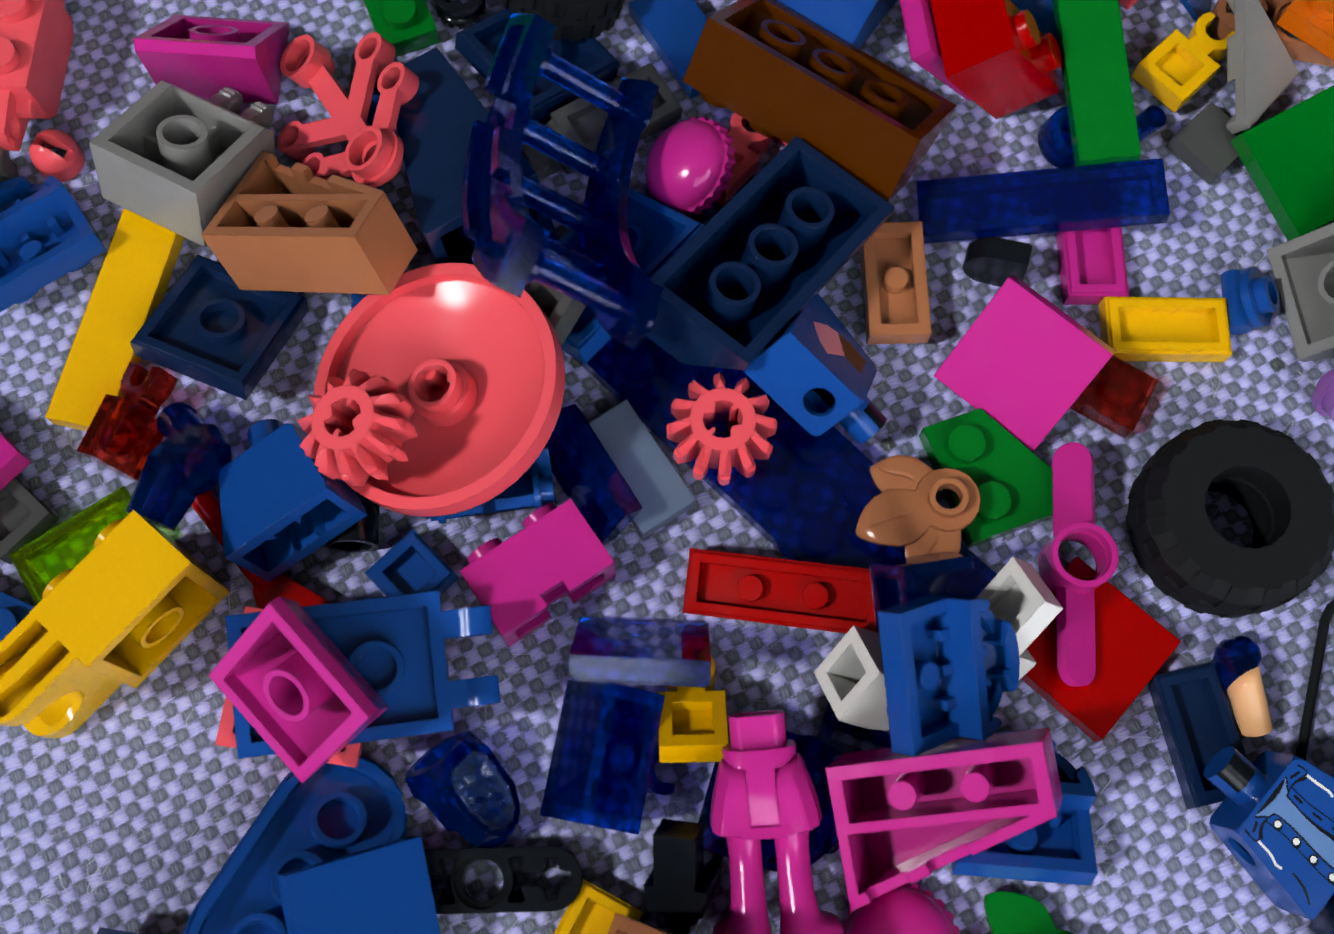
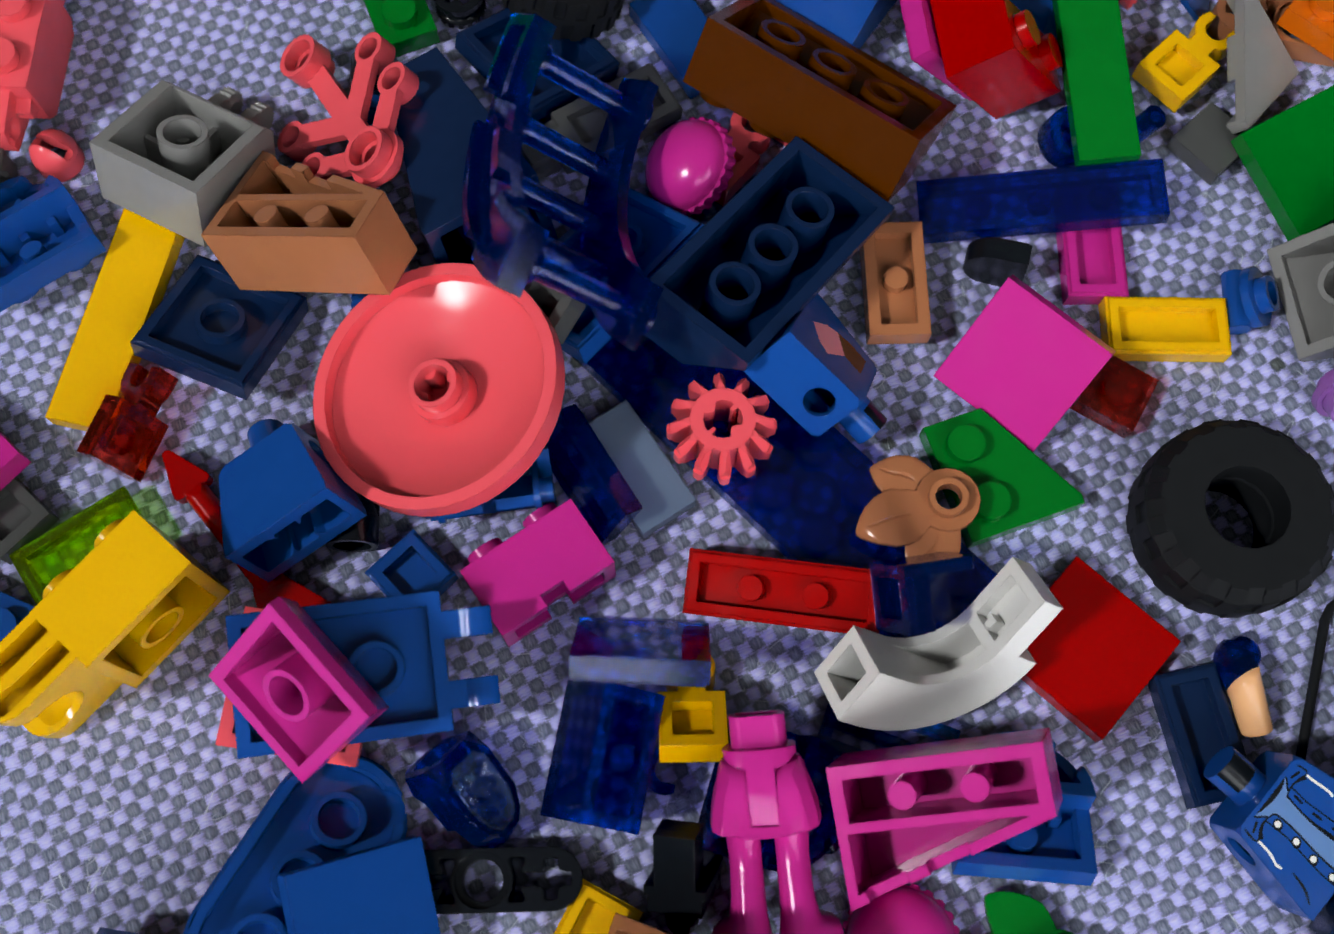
clear blue arm [126,402,232,531] -> none
dark pink slope [133,15,289,104] -> none
coral gear [297,368,418,487] -> none
blue slope [877,595,1020,756] -> none
dark pink piece [1038,442,1119,687] -> none

